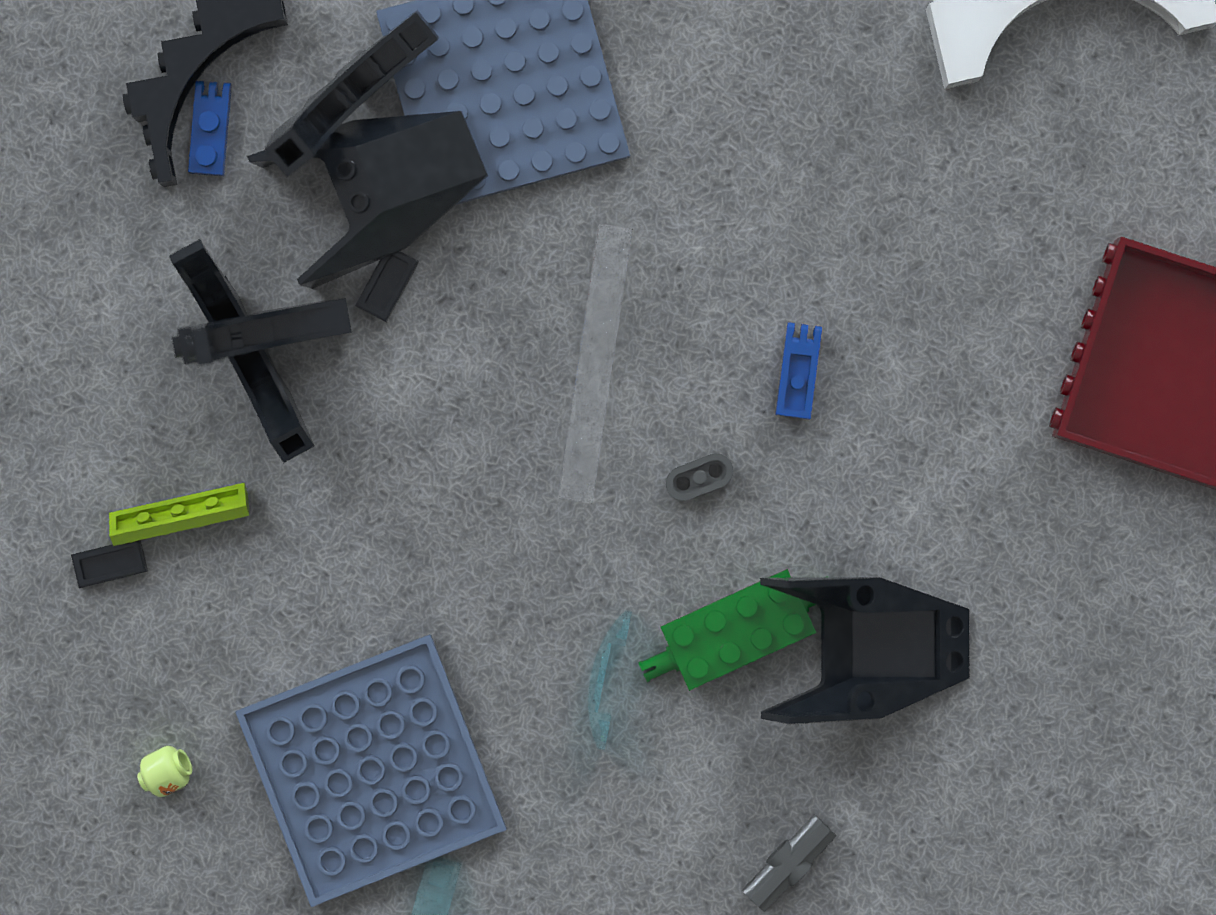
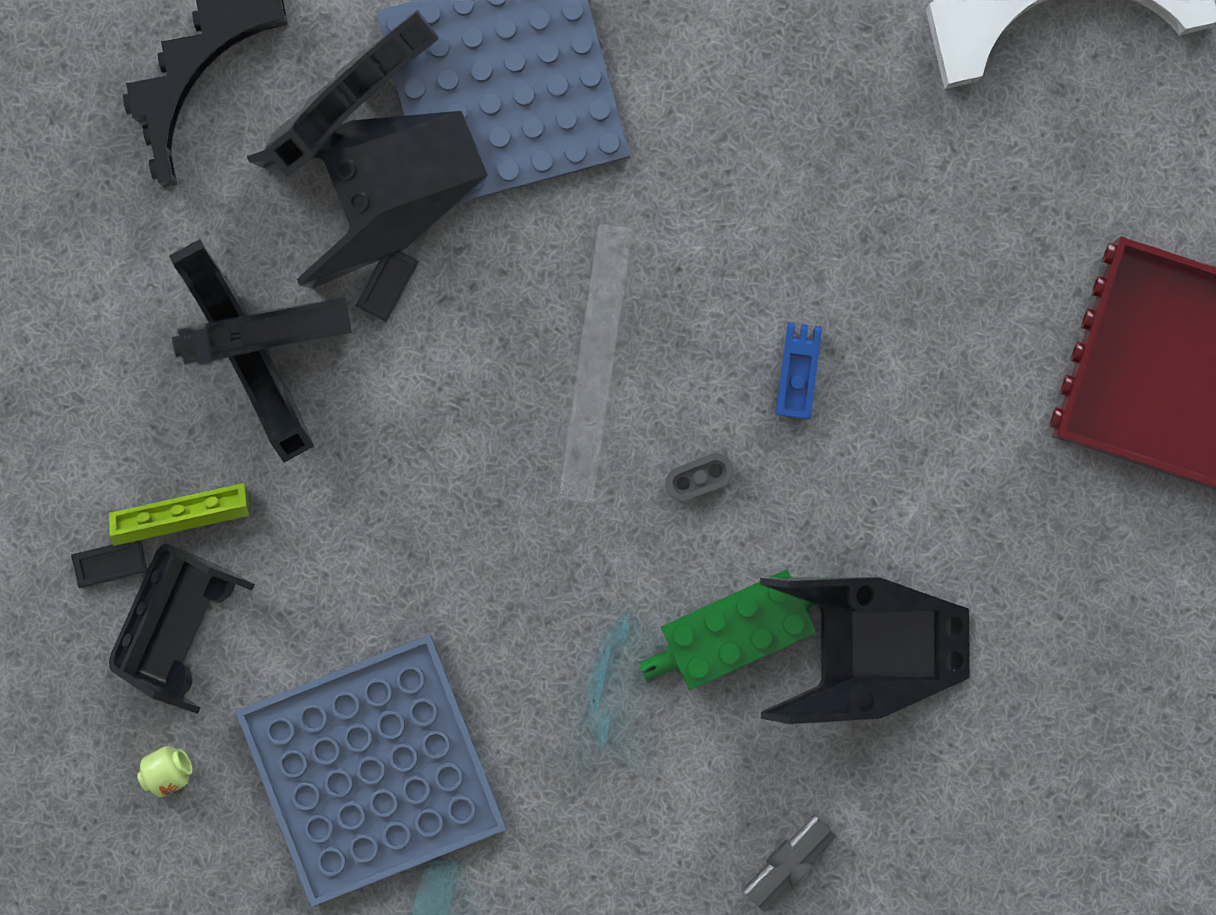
blue hinge [188,81,232,176] -> none
none -> black windscreen [109,544,255,714]

